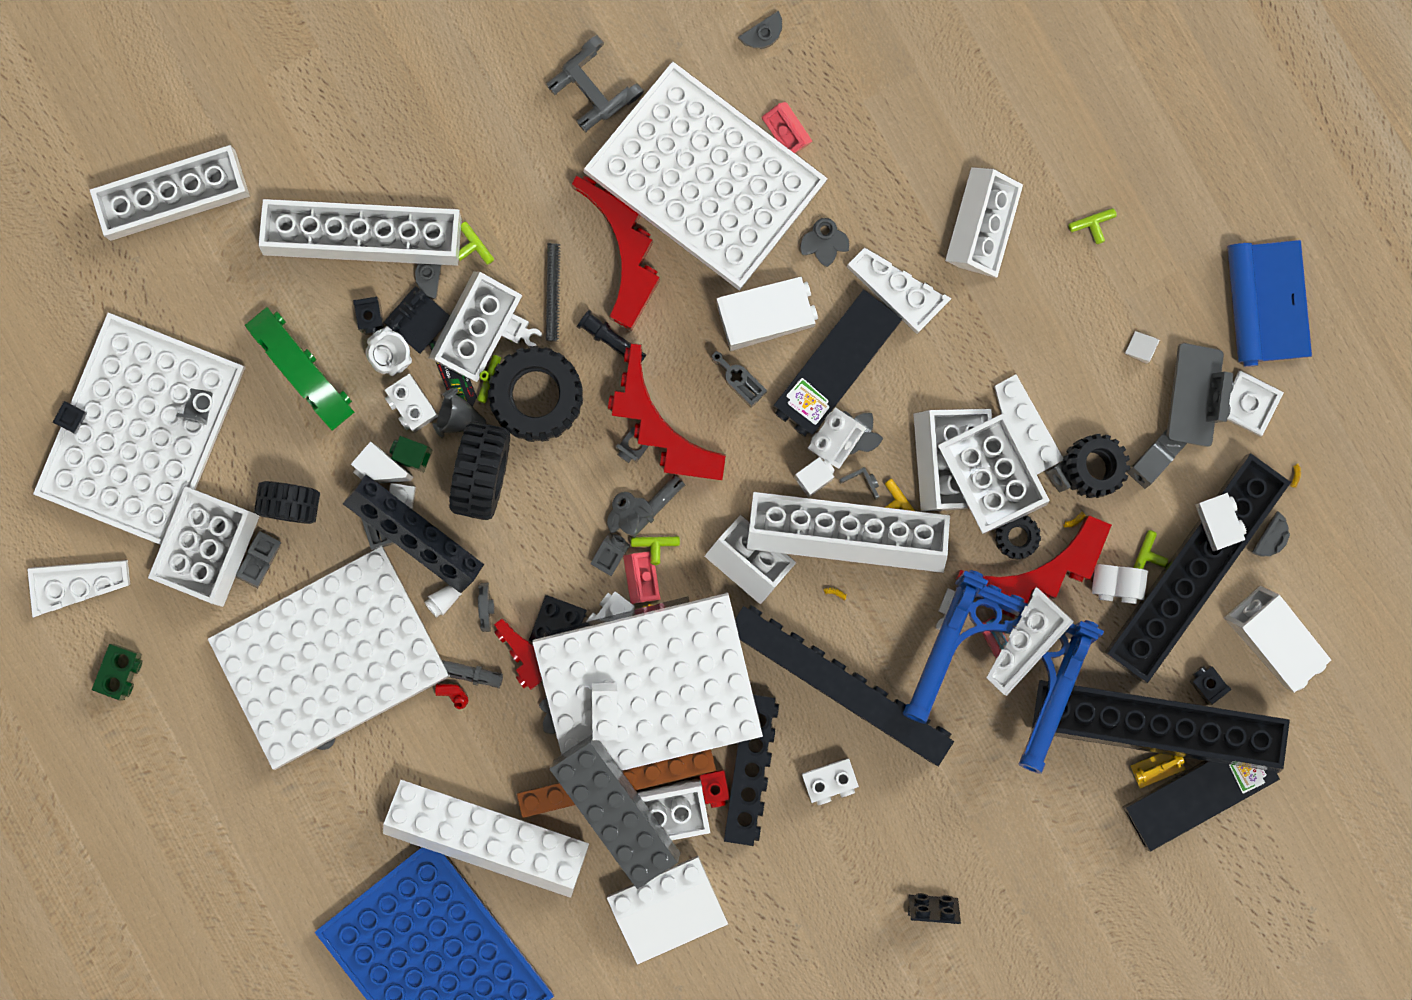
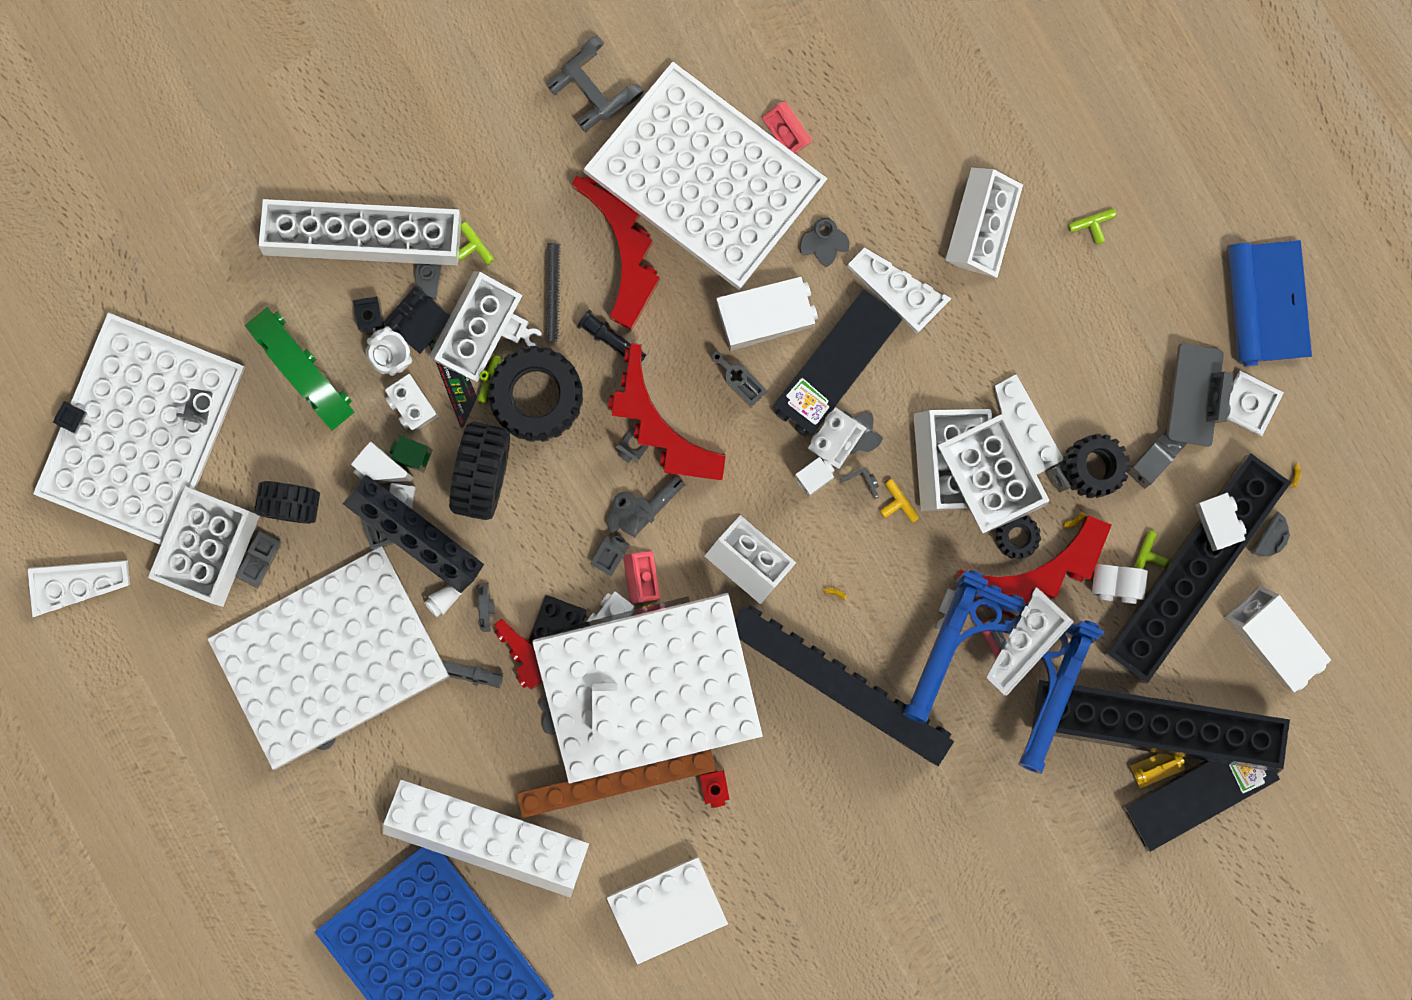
white brick [90,145,250,241] -> none
dark green brick [92,644,143,700] -> none
dark grey hat [432,388,487,438] -> none
red arm [435,684,469,709] -> none
dark grey brick [550,735,680,889] -> none
lime piece [631,536,680,565] -> none
white slope [635,777,710,840] -> none
black brick [724,695,779,846] -> none
dark grey plate [738,11,782,49] -> none
white brick [747,492,950,573] -> none
white brick [802,758,859,805] -> none
black hinge [908,893,961,924] -> none
white slope [1125,331,1160,364] -> none
black brick [1190,665,1232,705] -> none

